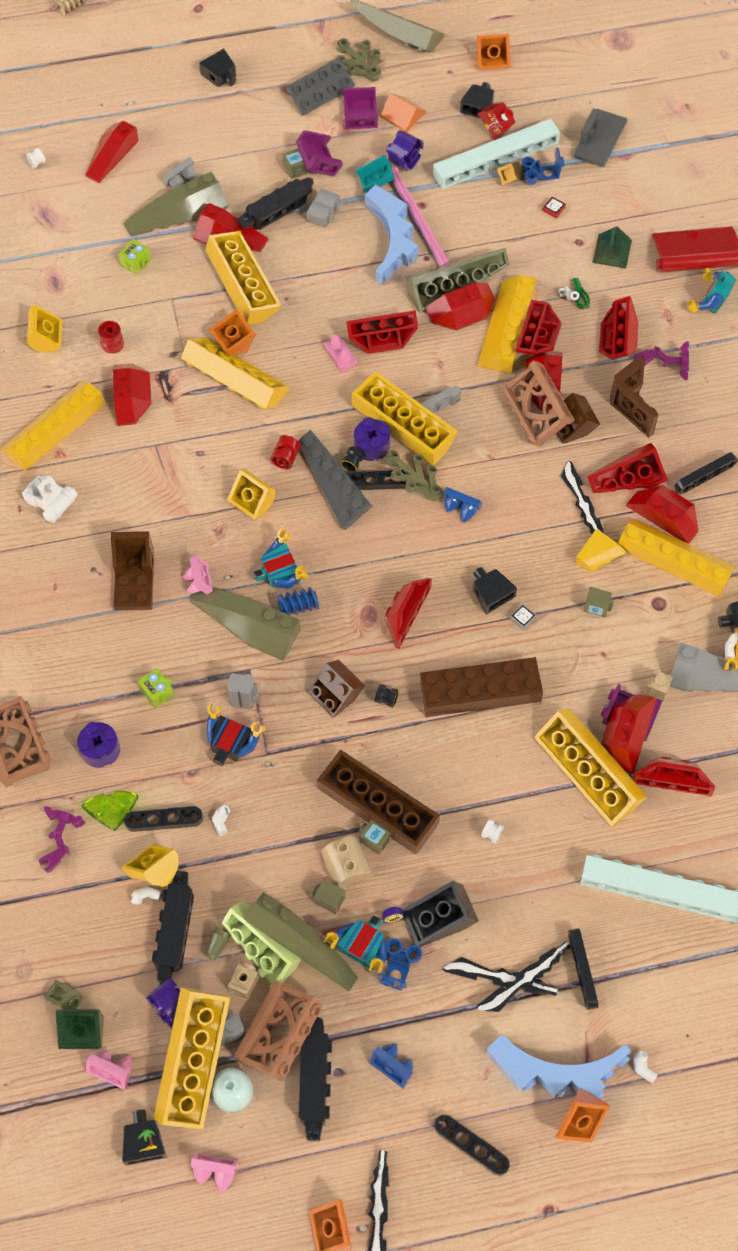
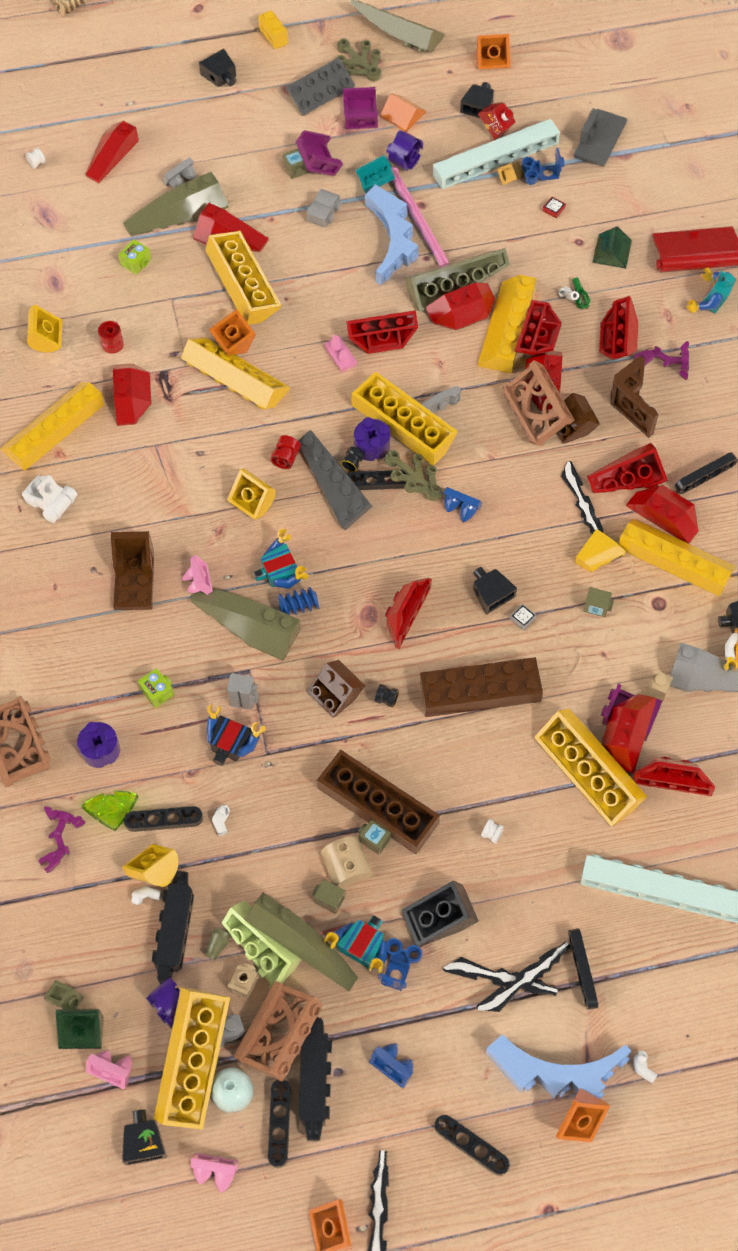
black hinge [237,177,314,230] -> none
dark purple tile [382,907,404,923] -> none
none -> yellow brick [258,10,288,49]
none -> black beam [268,1079,291,1168]

